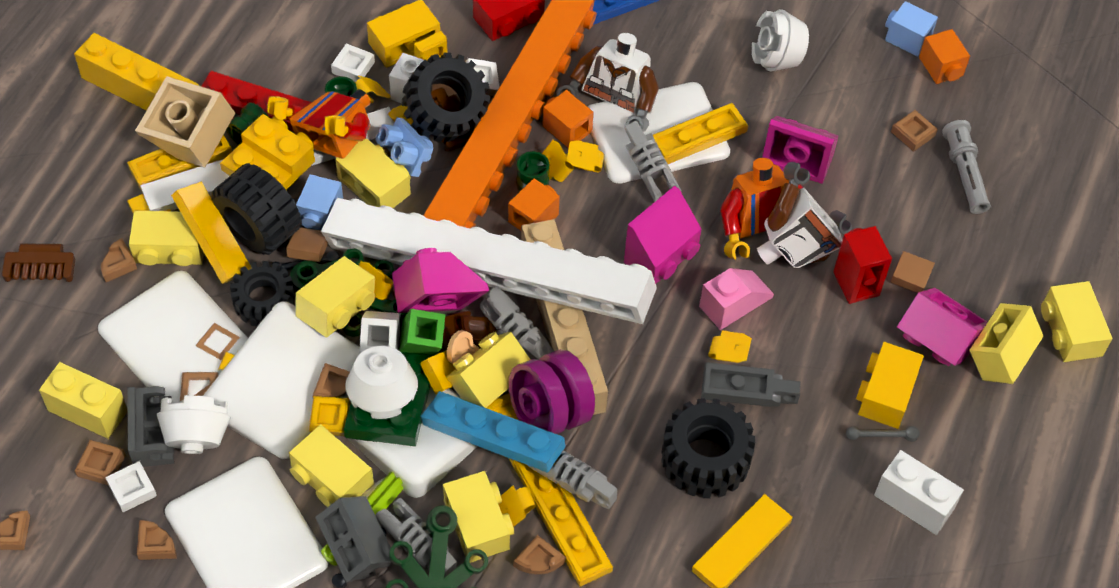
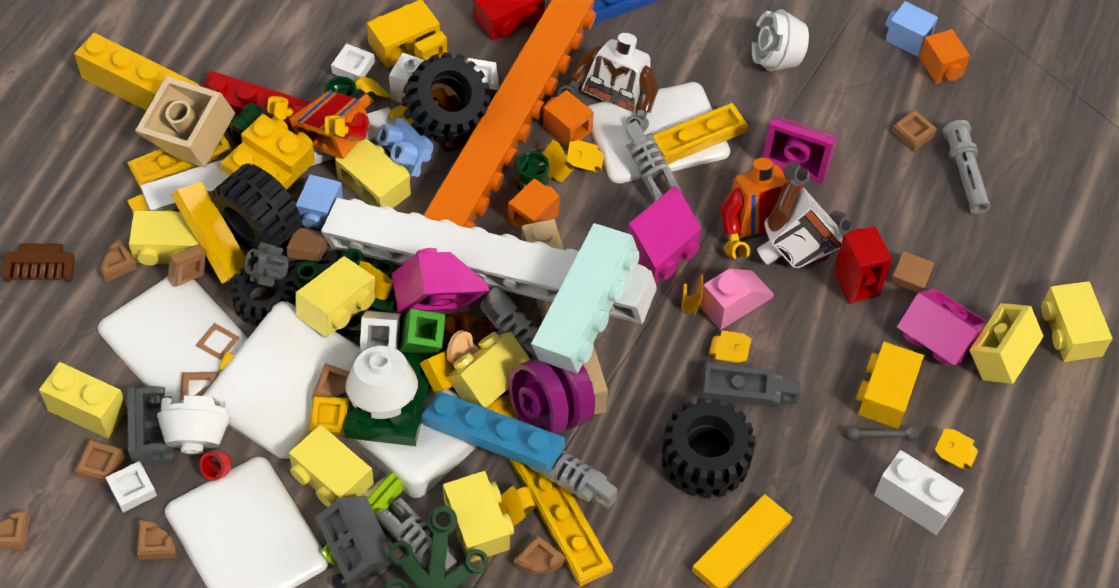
none -> medium nougat tile [168,244,206,287]
none -> red hinge [199,450,232,481]
none -> dark grey gear [244,242,288,287]
none -> light aqua brick [531,223,639,374]
none -> yellow piece [681,274,703,316]
none -> yellow piece [935,429,978,470]

